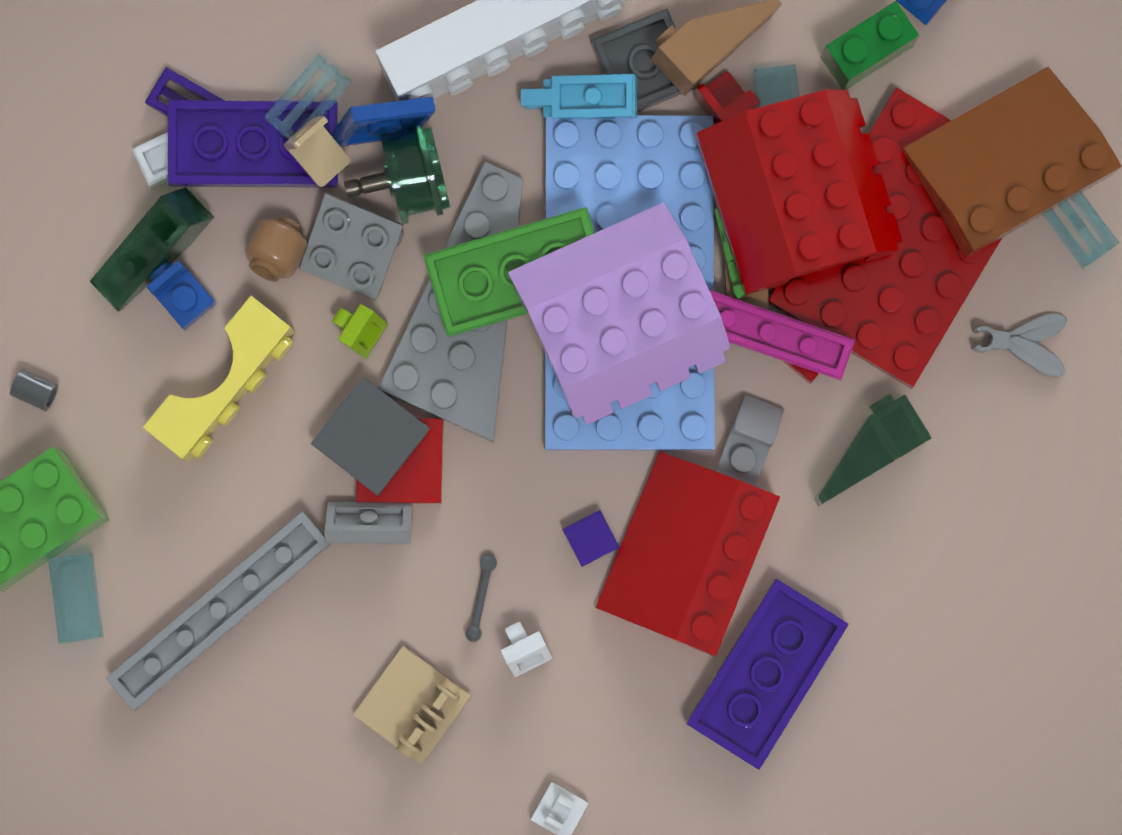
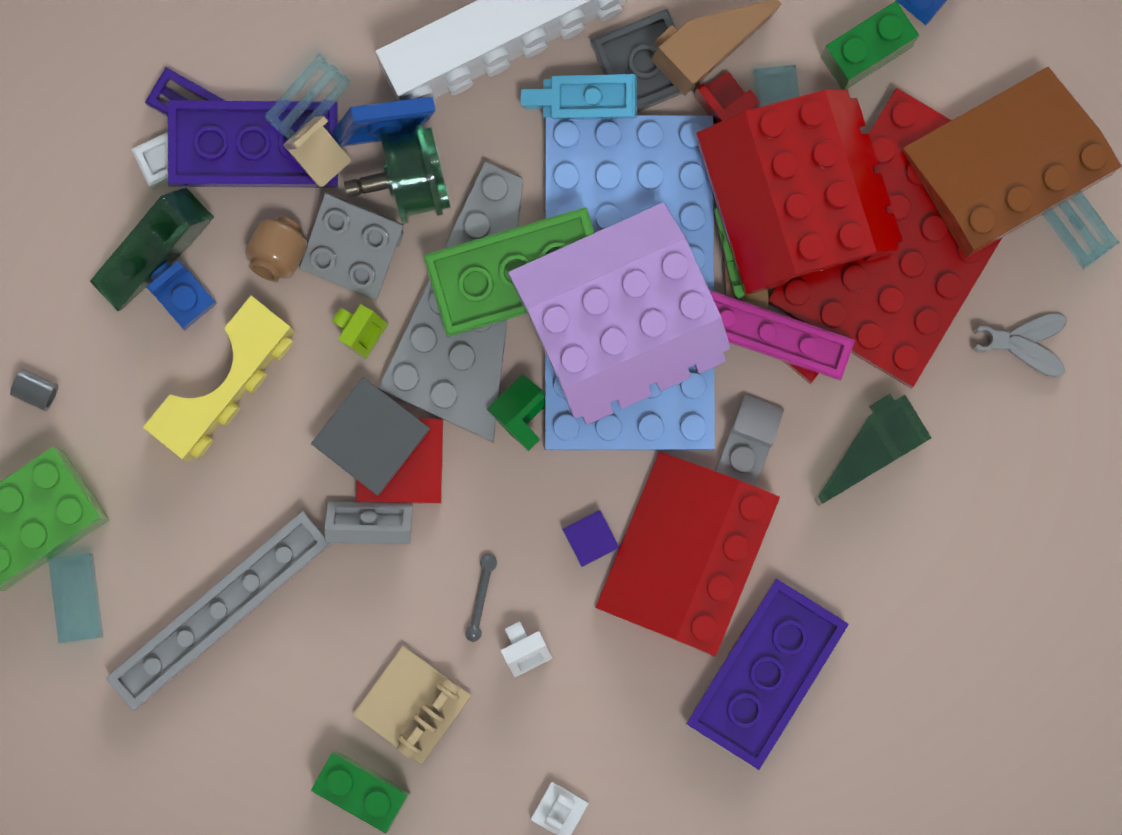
none -> green brick [310,750,410,834]
none -> green panel [487,374,545,451]

